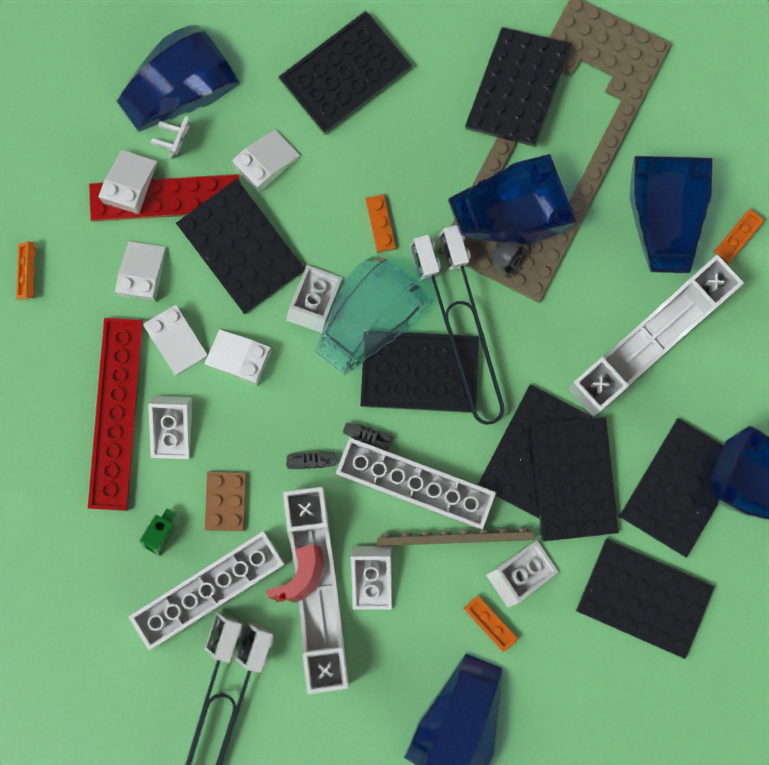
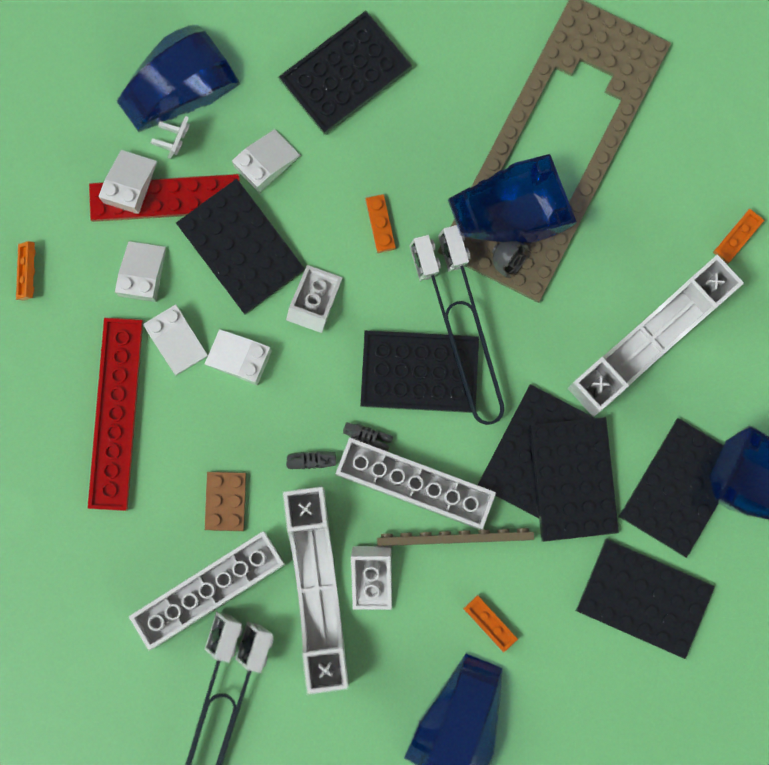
green torso [139,508,176,556] -> none
white slope [148,396,192,459] -> none
arch [266,544,323,603] -> none
clear light blue windscreen [315,255,433,375] -> none
black plate [465,27,573,147] -> none
white slope [486,540,558,608] -> none
clear blue windscreen [630,156,712,274] -> none

